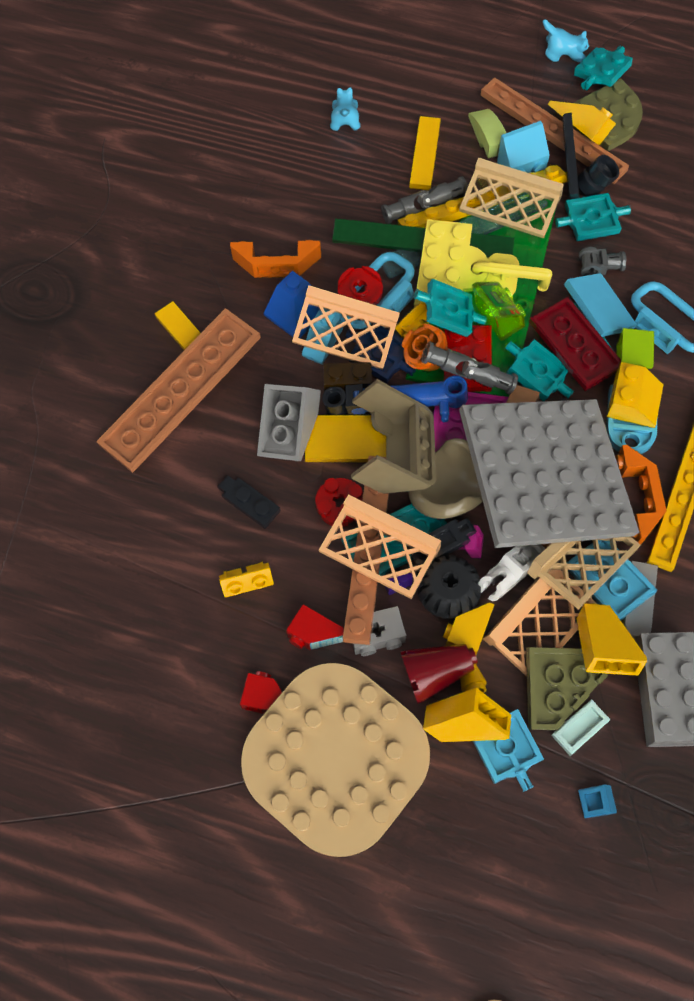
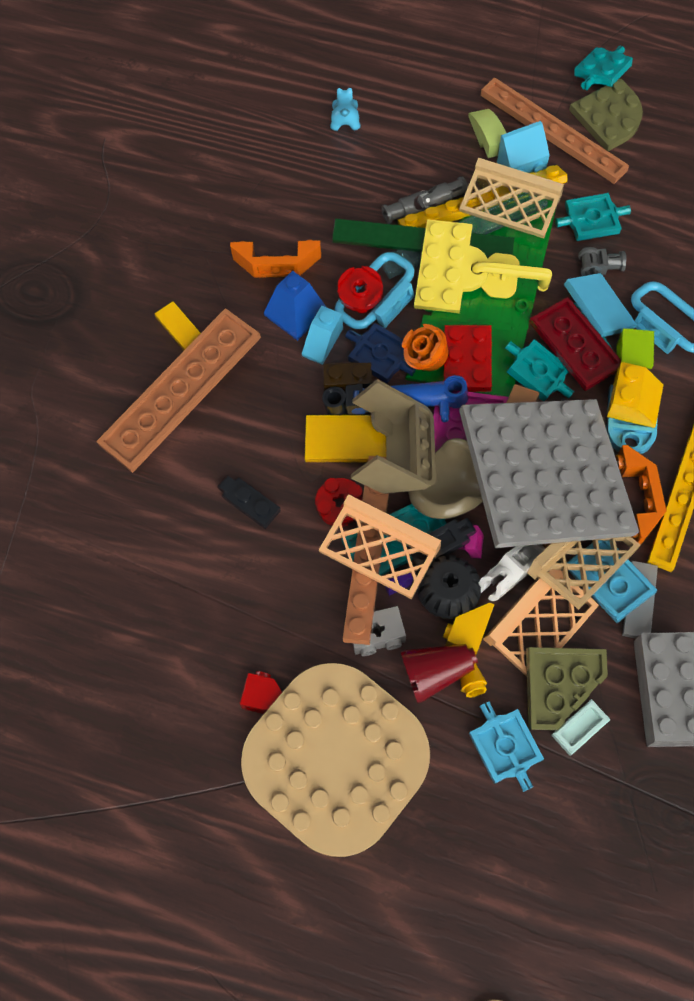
yellow hinge [219,561,274,597] -> none
light grey slope [257,384,321,461] -> none
red slope [286,604,344,650] -> none
light nougat fence [292,285,400,370] -> none
yellow hinge [395,301,429,339] -> none
yellow tile [409,116,441,190] -> none
teal plate [413,279,487,337] -> none
dark grey piece [421,341,518,395] -> none
yellow slope [423,687,511,742] -> none
clear neon green slope [472,282,526,341] -> none
medium azure animal [542,19,589,62] -> none
yellow slope [548,101,616,145] -> none
black tile [563,113,579,200] -> none
yellow slope [576,603,647,676] -> none
black wheel [577,155,619,196] -> none
dark azure slope [578,785,617,818] -> none

